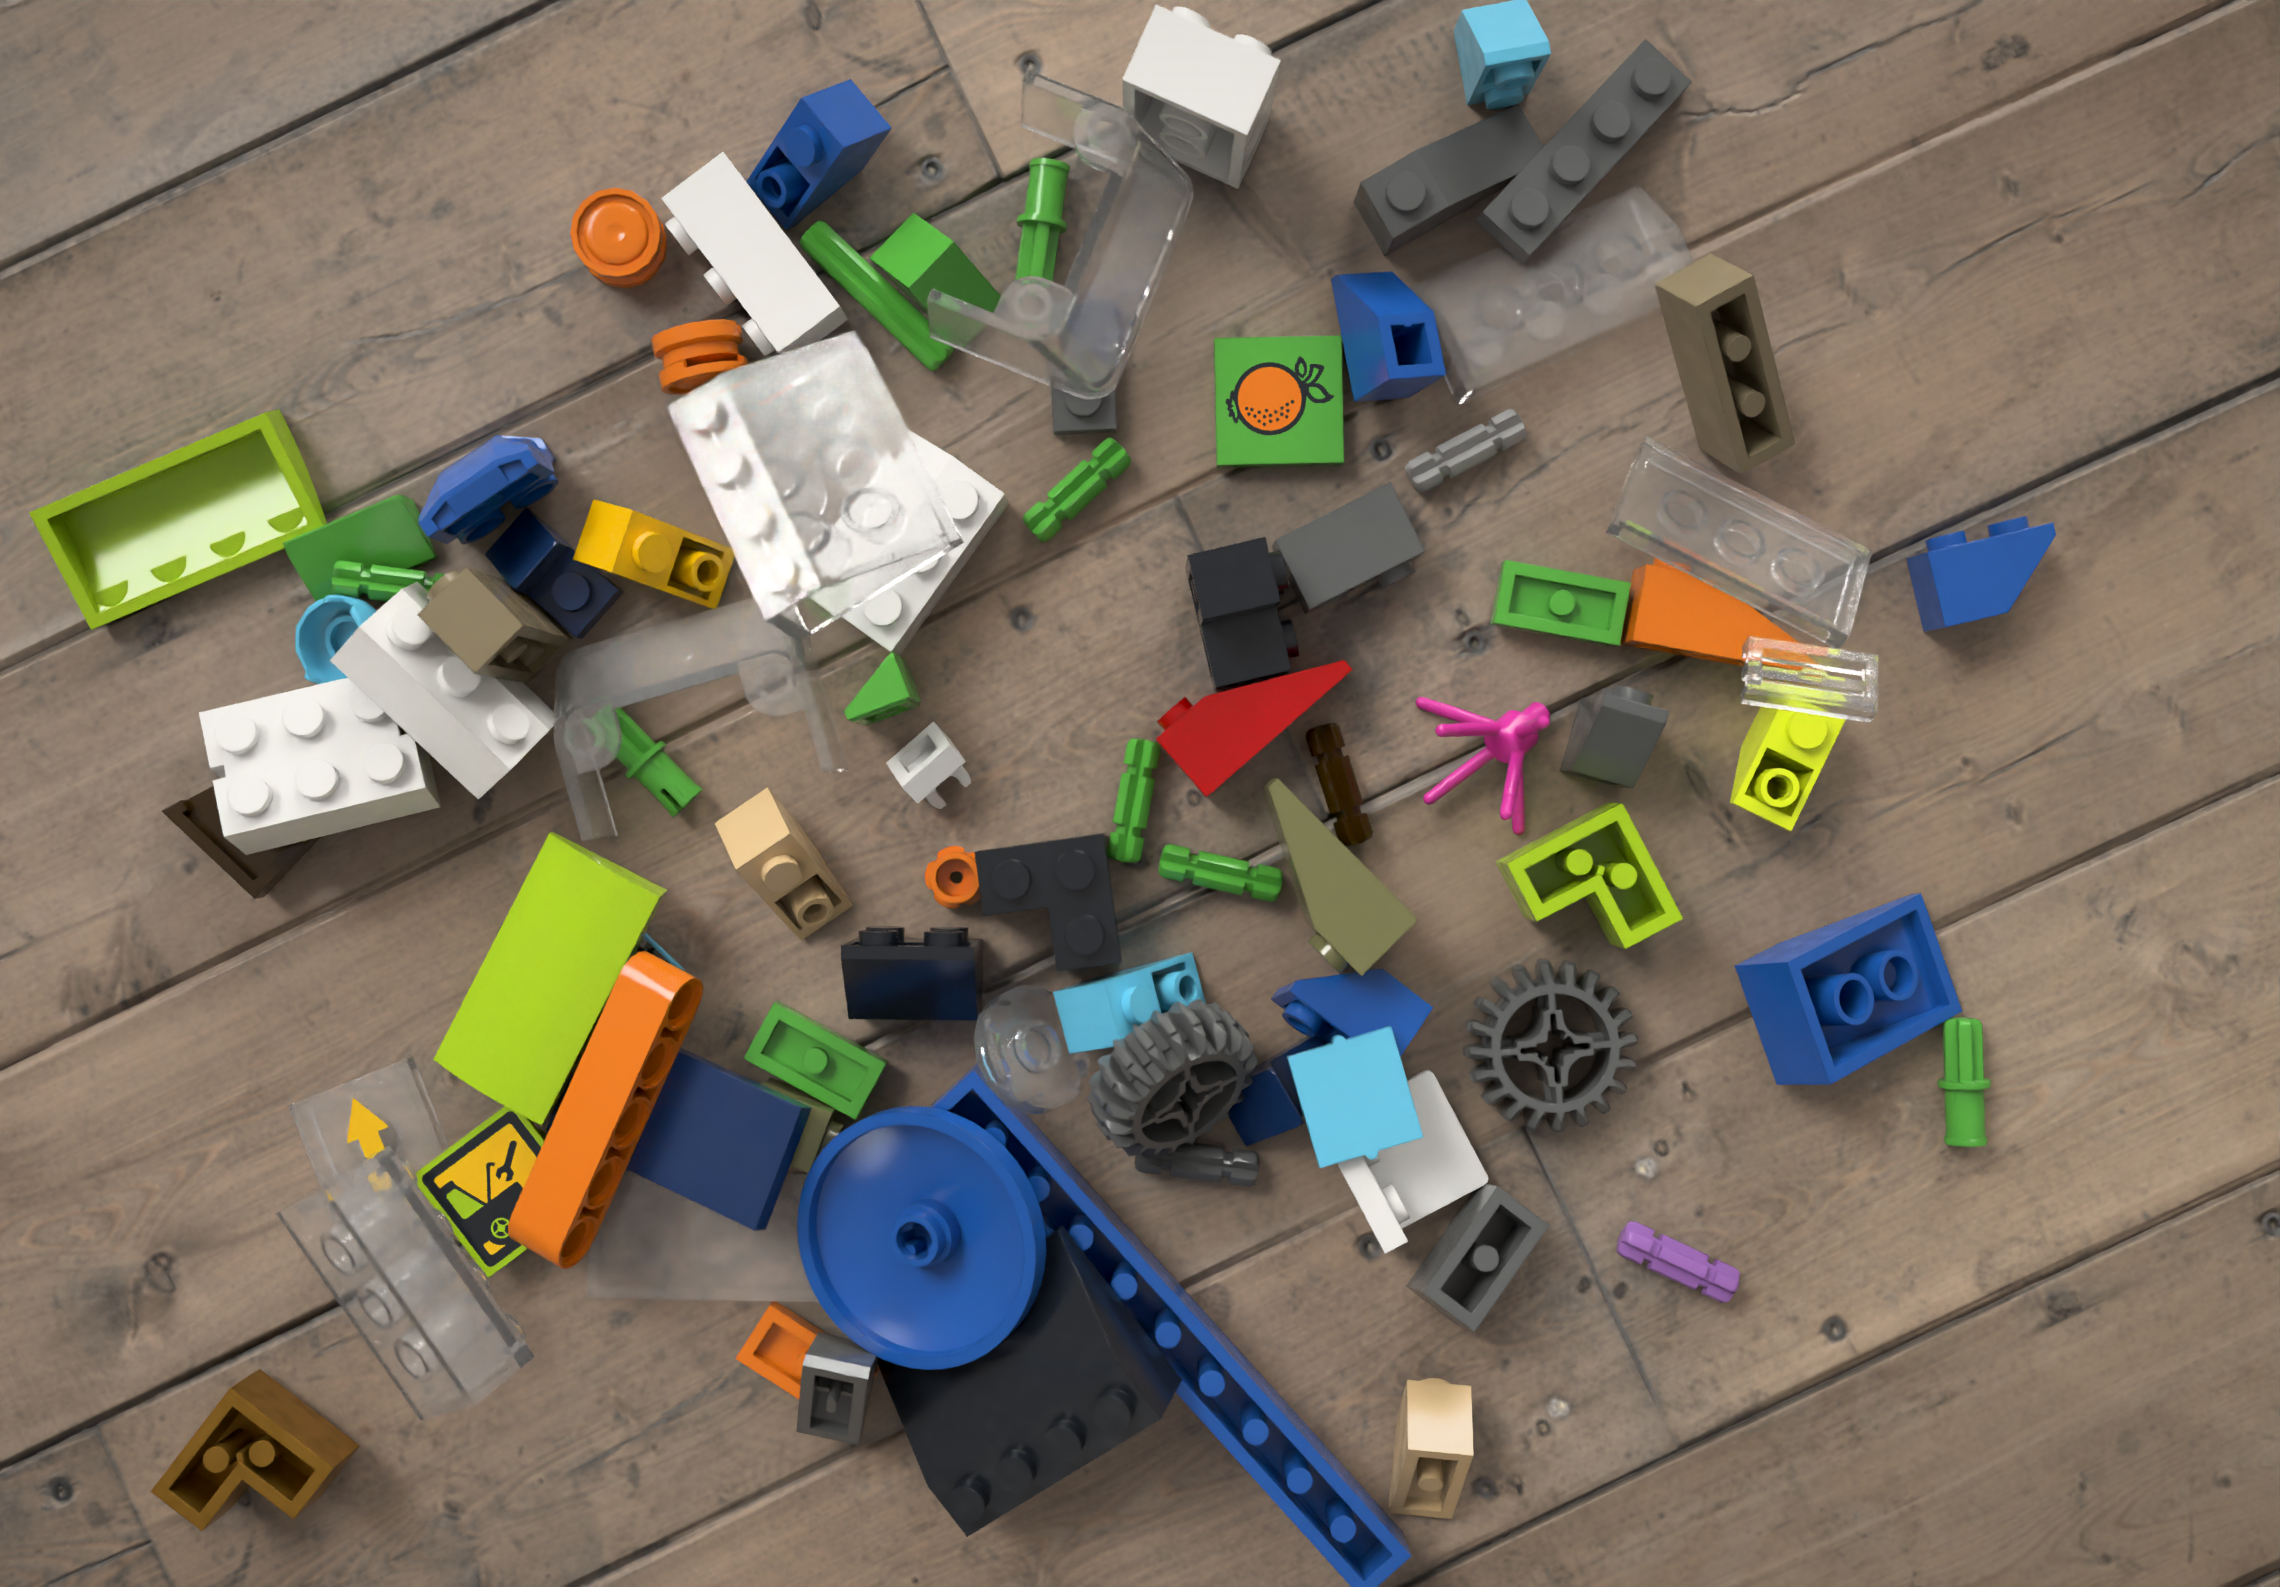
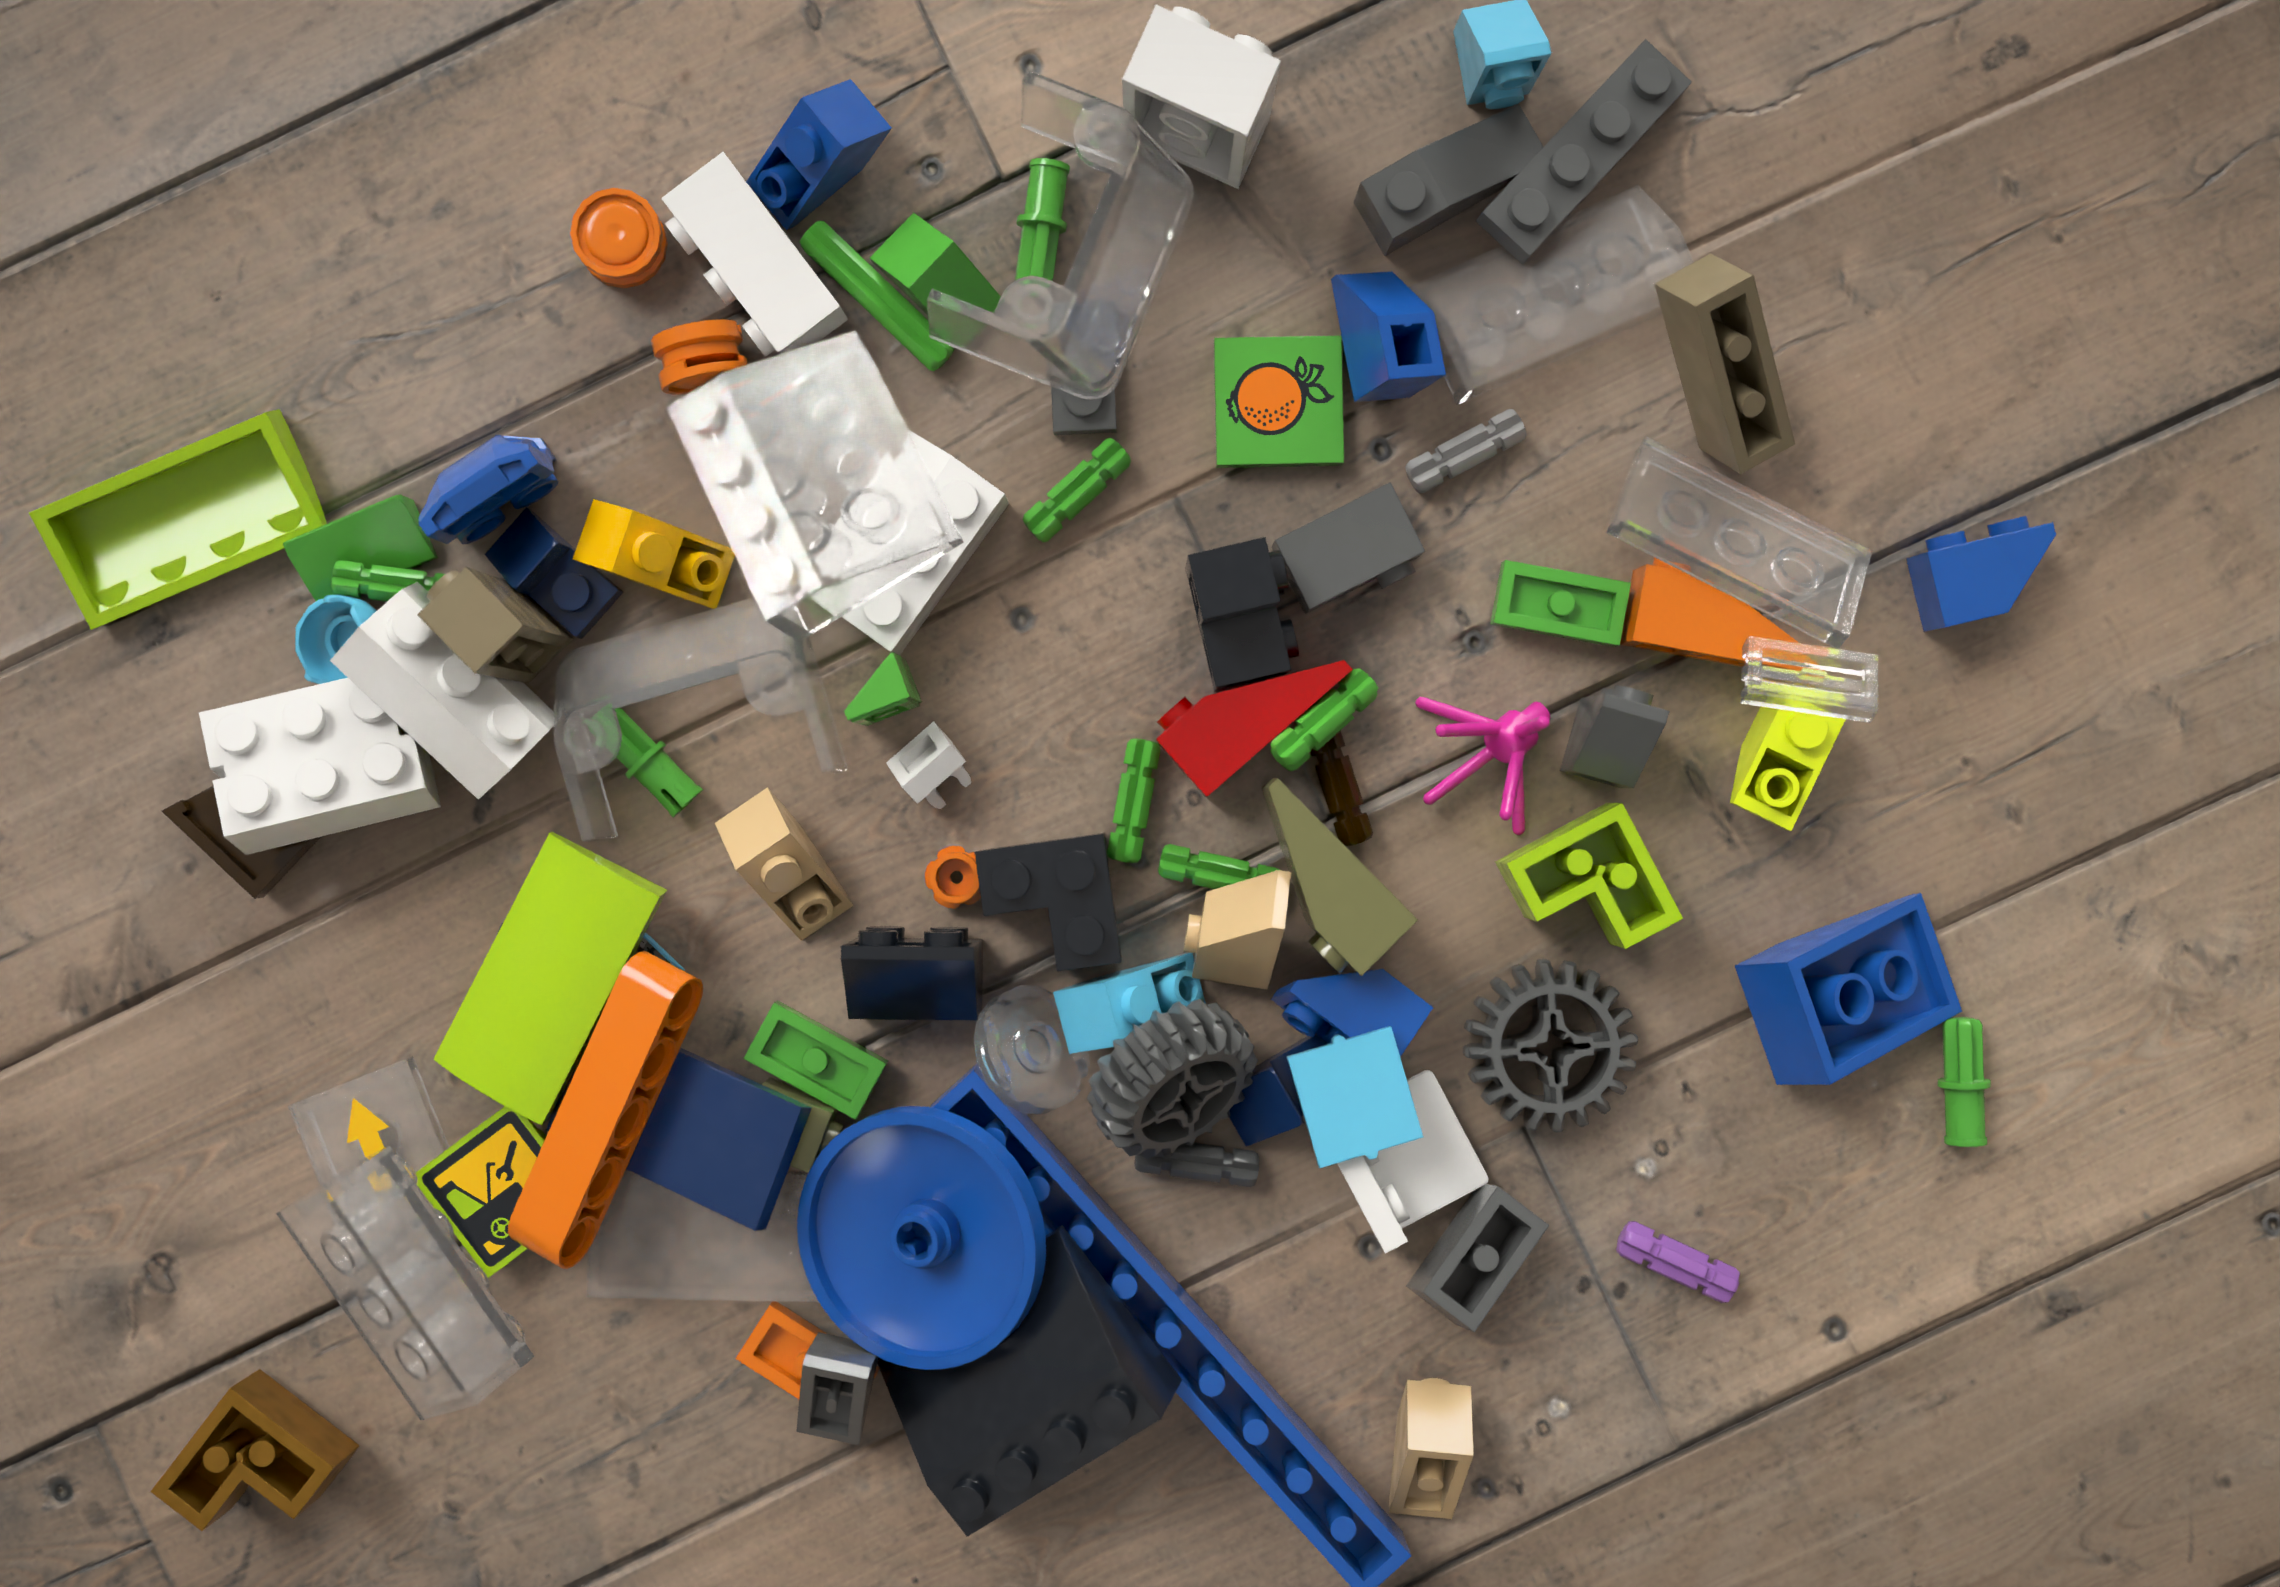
none -> tan slope [1183,870,1291,990]
none -> bright green axle [1270,668,1378,771]

